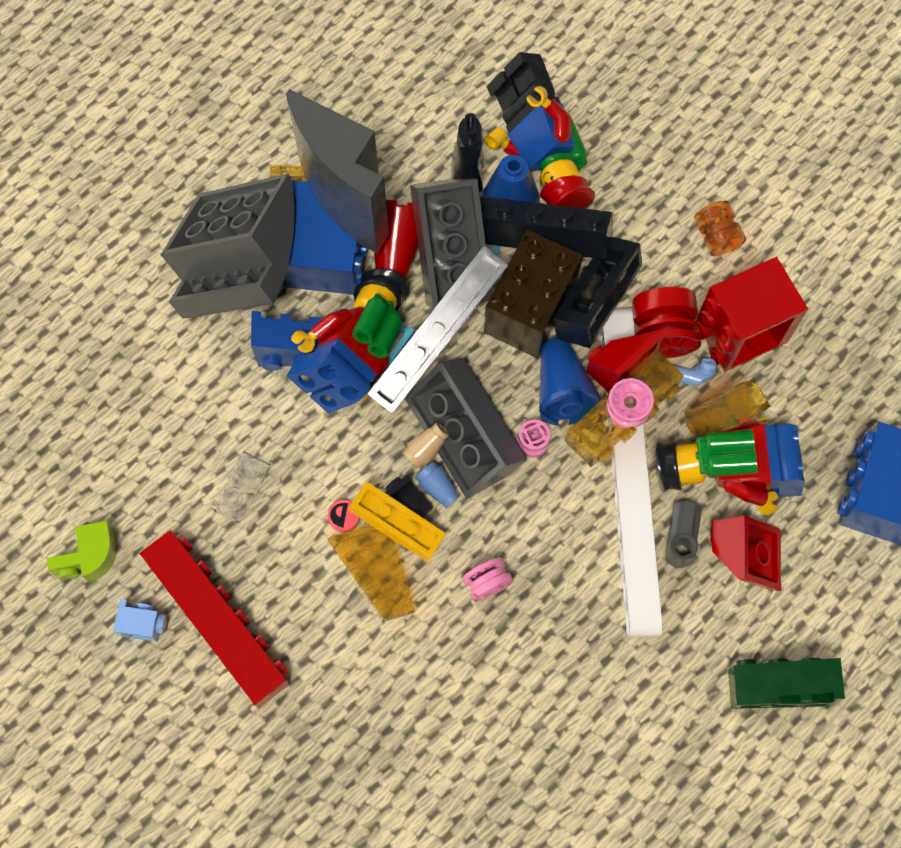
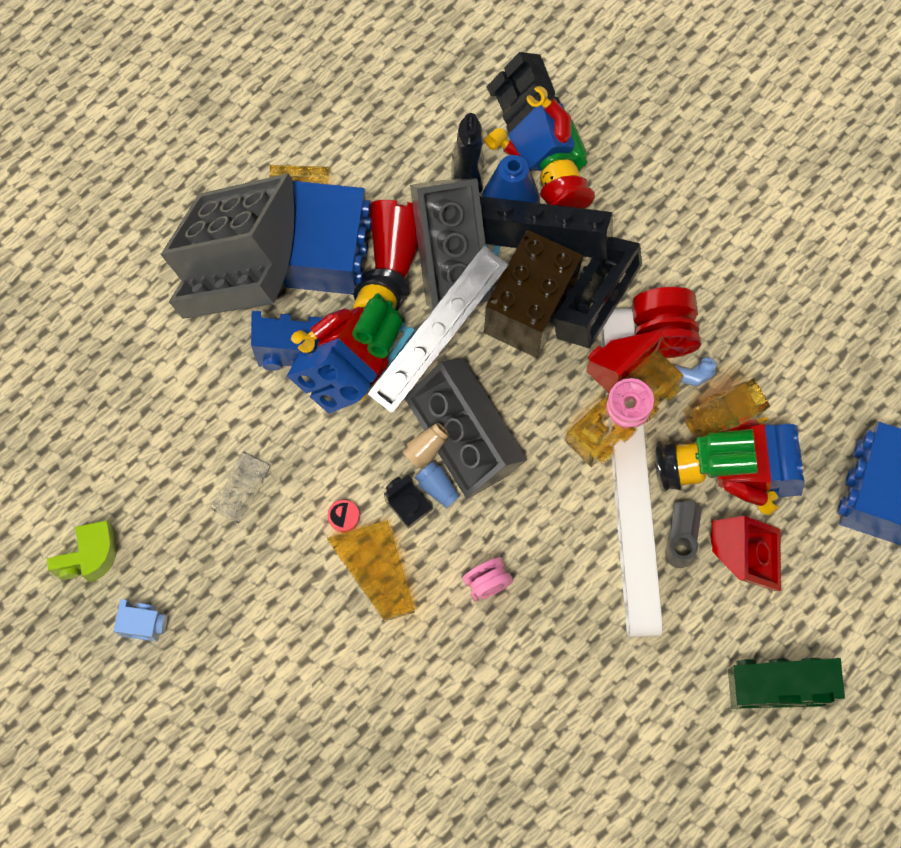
red brick [139,530,290,709] -> none
dark grey slope [286,89,389,253] -> none
yellow plate [347,481,446,562] -> none
bright pink wheel [518,419,550,458] -> none
blue cone [539,338,601,426] -> none
clear orange wheel [694,200,746,256] -> none
red container [696,256,808,372] -> none

